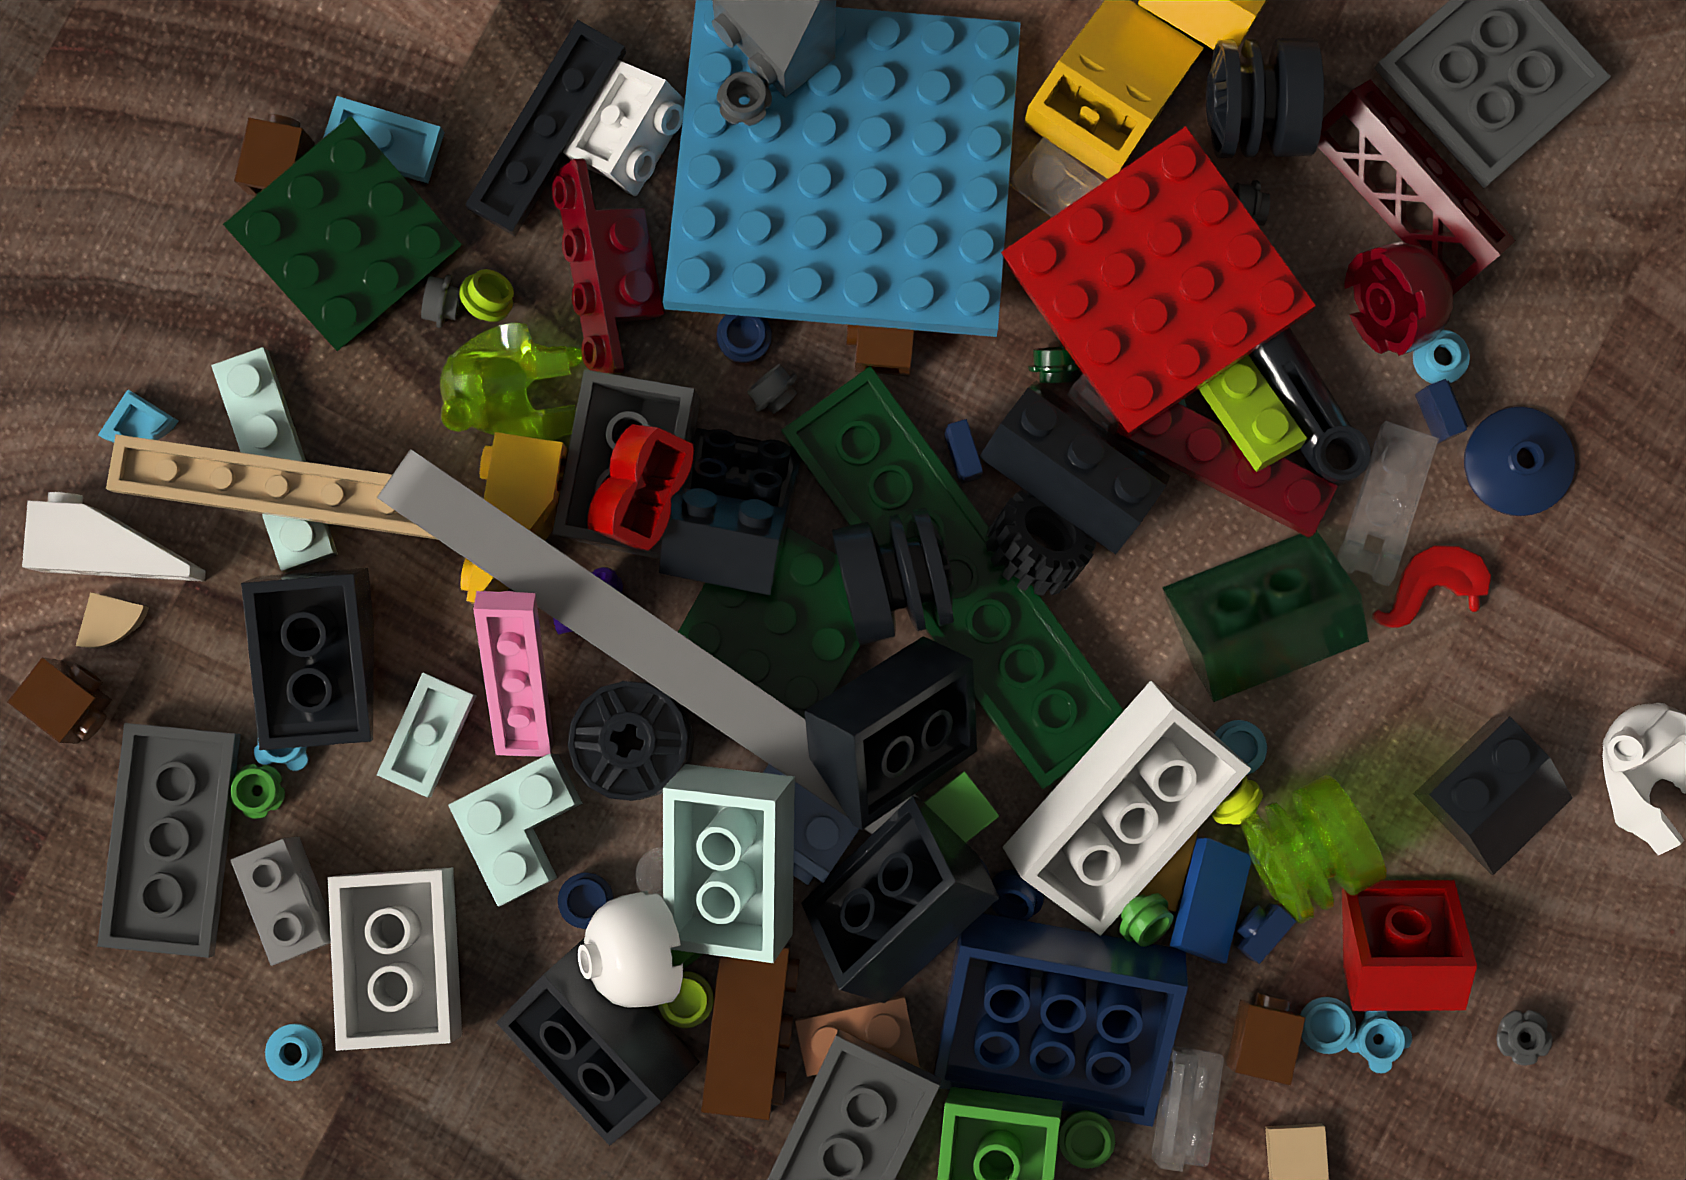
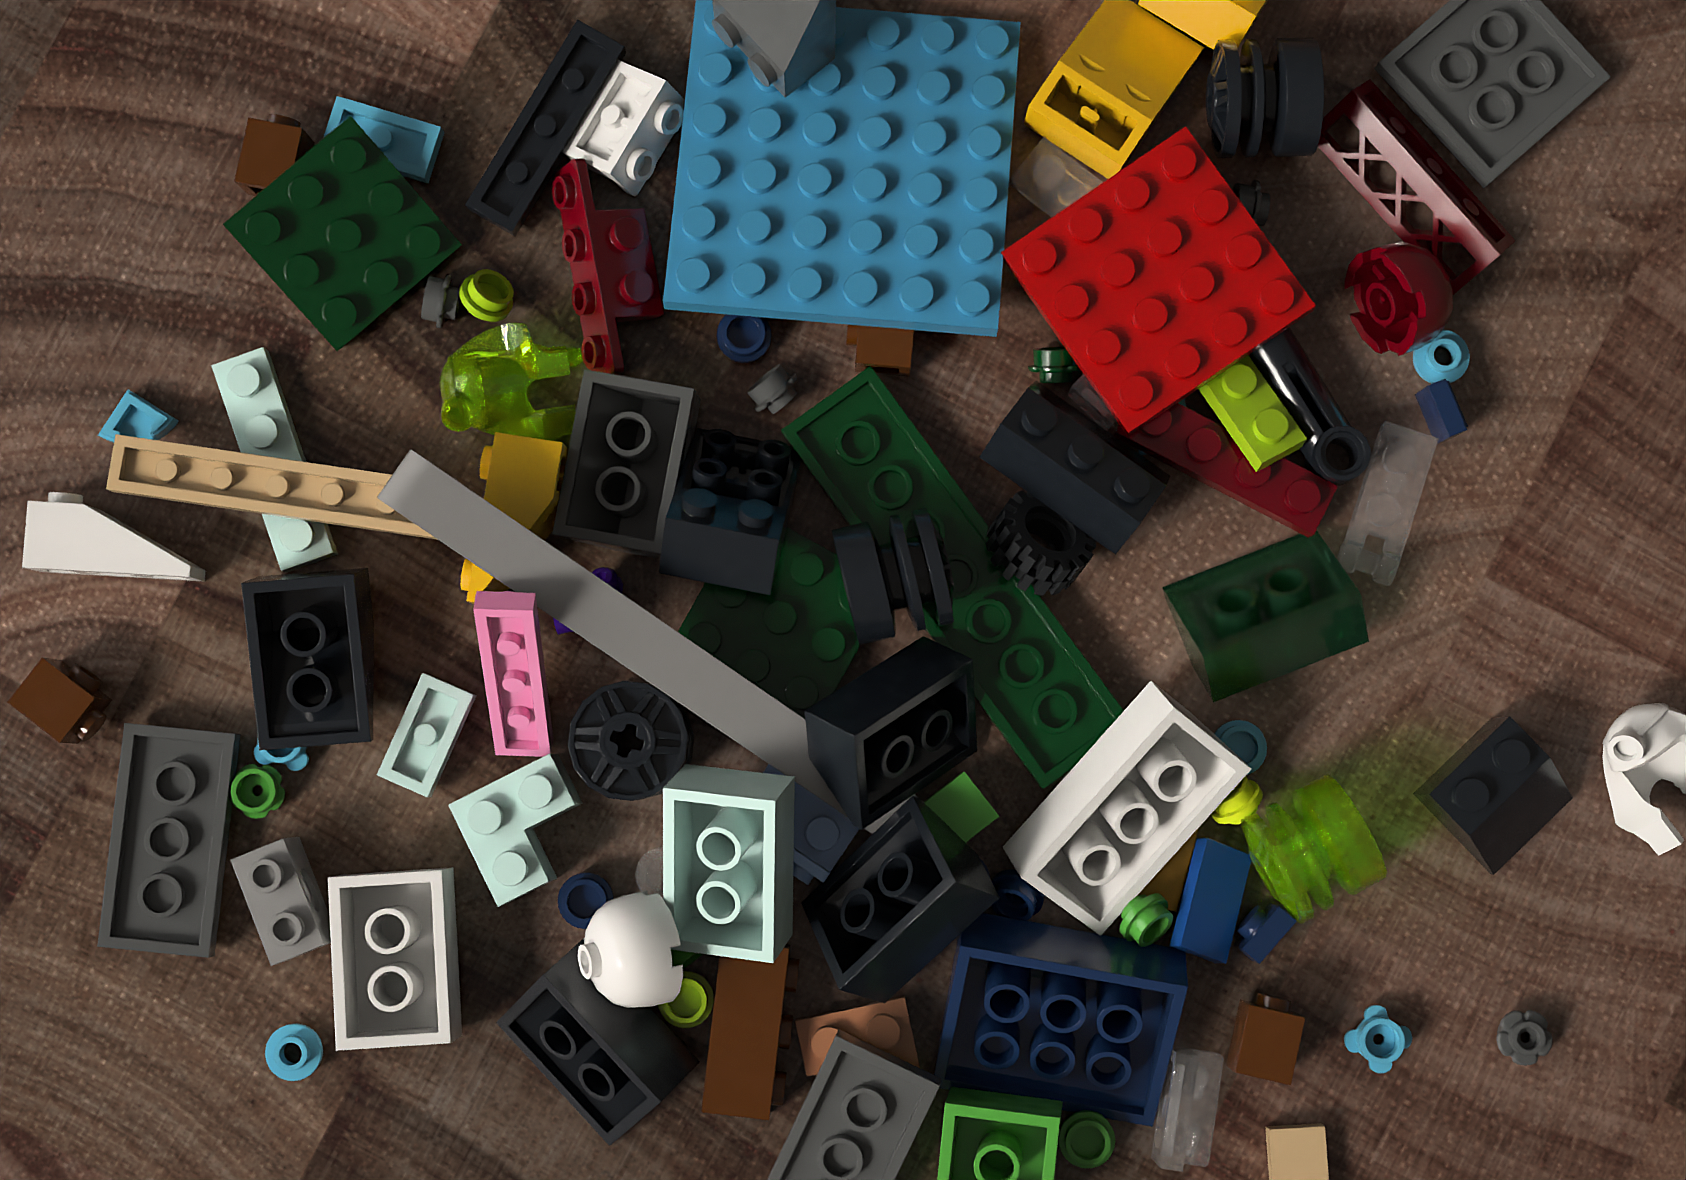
tan tile [76,592,149,648] -> none
red brick [588,424,694,551] -> none
dark grey plate [717,72,772,126] -> none
dark blue tile [944,419,983,484] -> none
medium azure plate [1300,997,1356,1054] -> none
red slope [1342,880,1477,1011] -> none
red piece [1372,545,1491,628] -> none
dark blue dish [1464,407,1575,516] -> none

